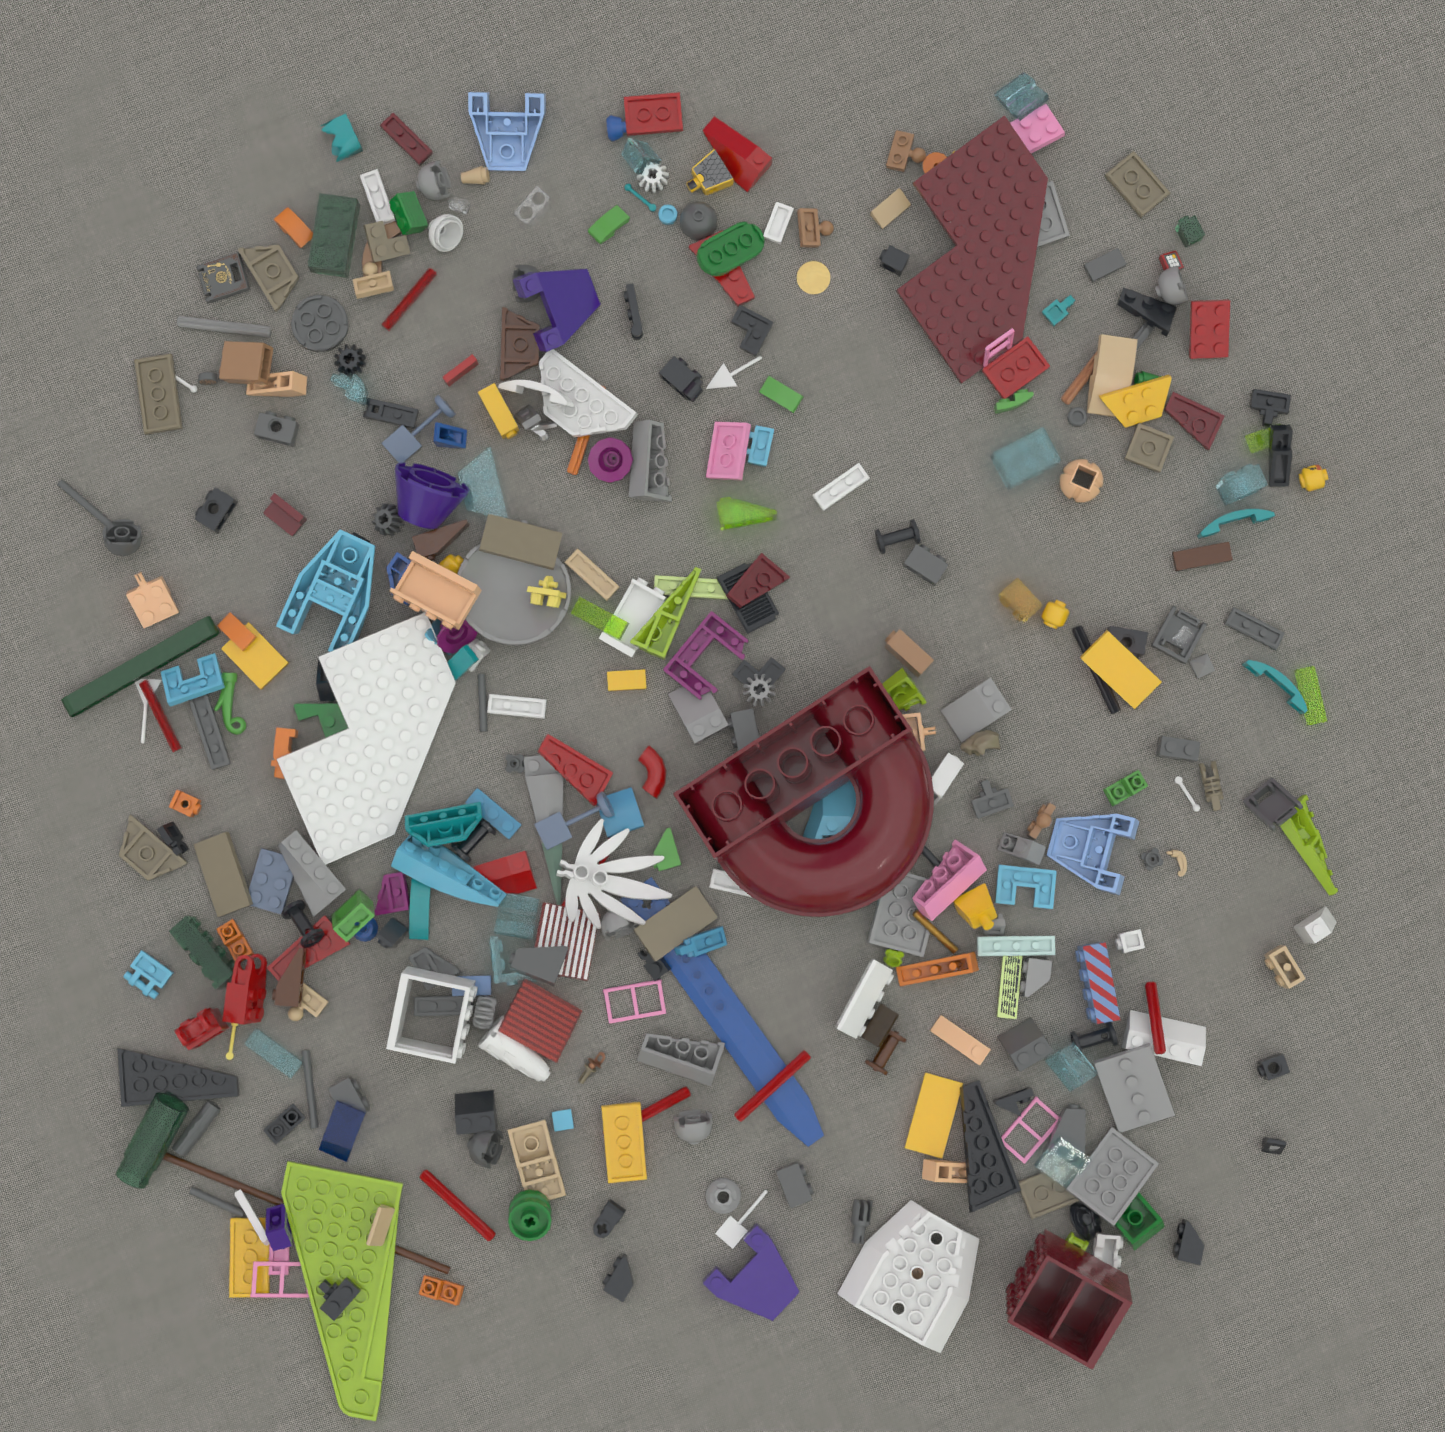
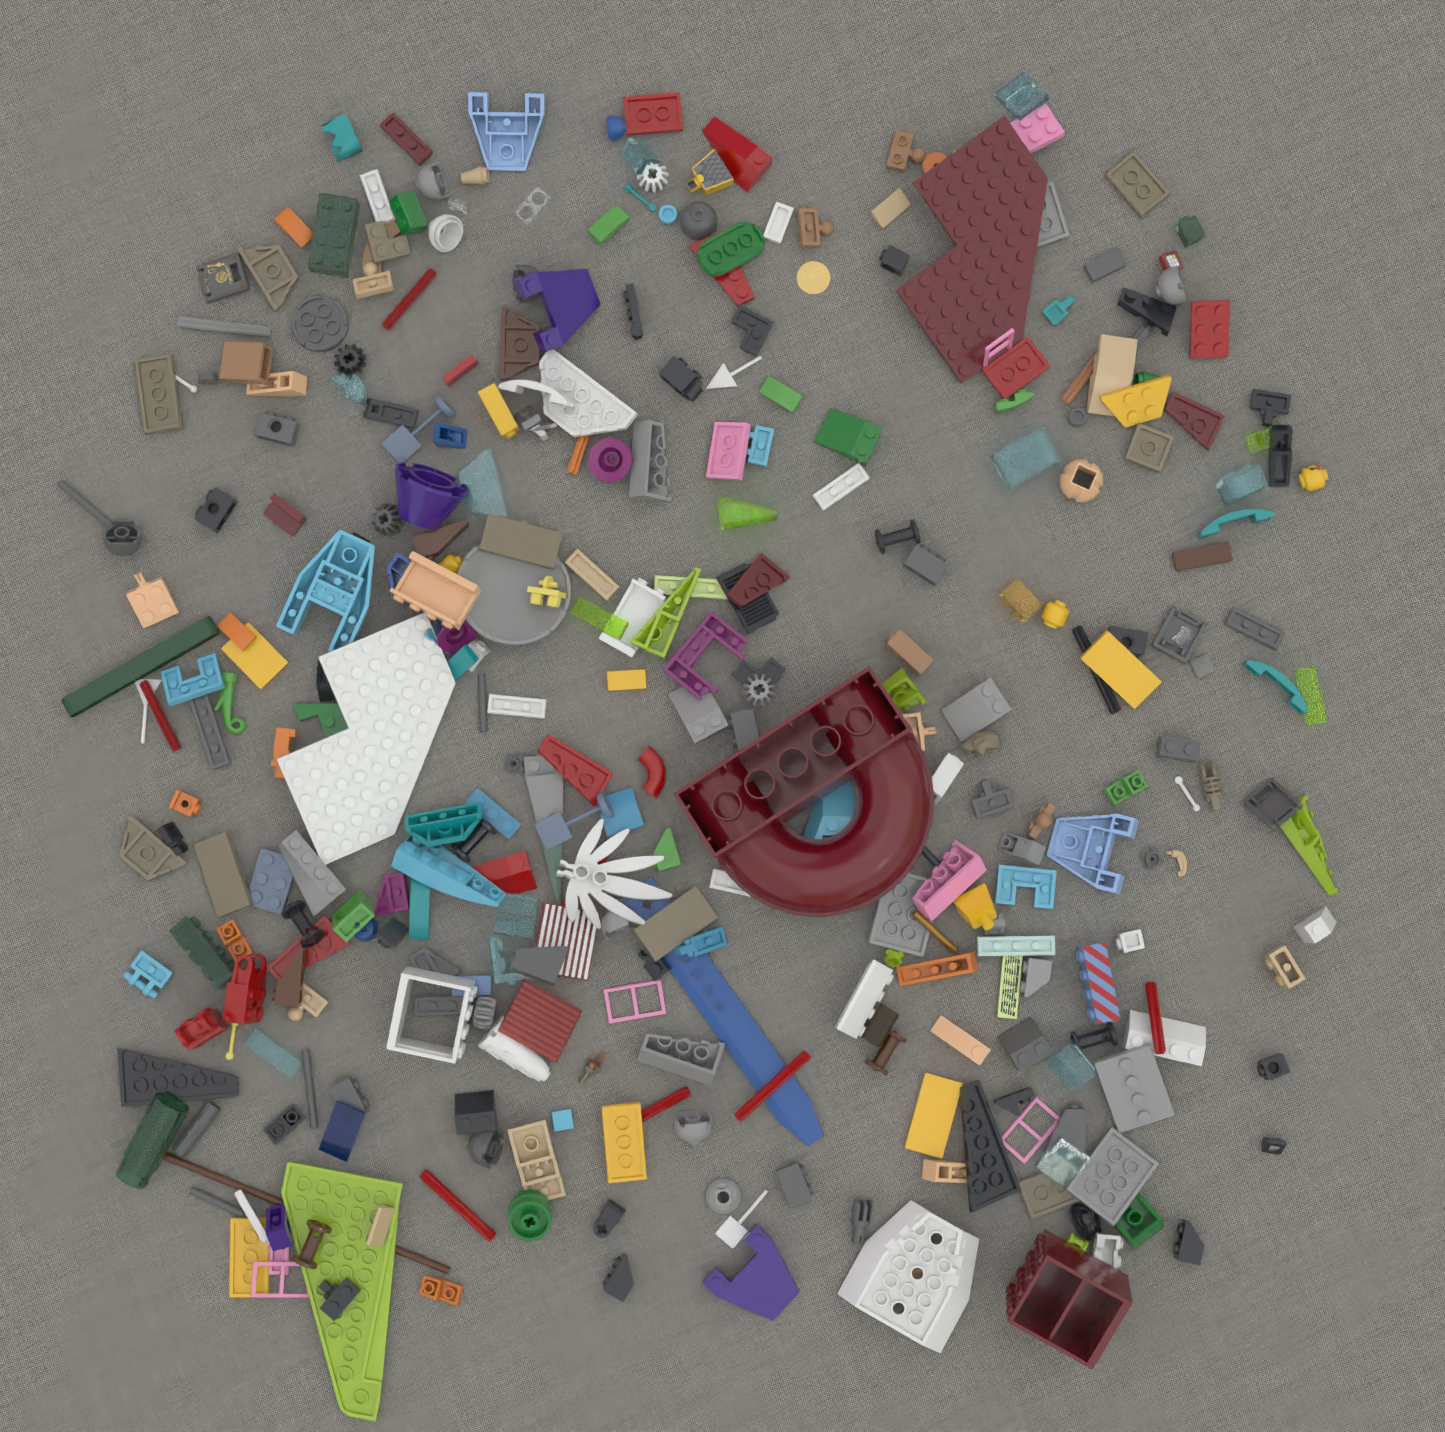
none -> reddish brown hose [292,1219,332,1269]
none -> green slope [814,408,883,466]

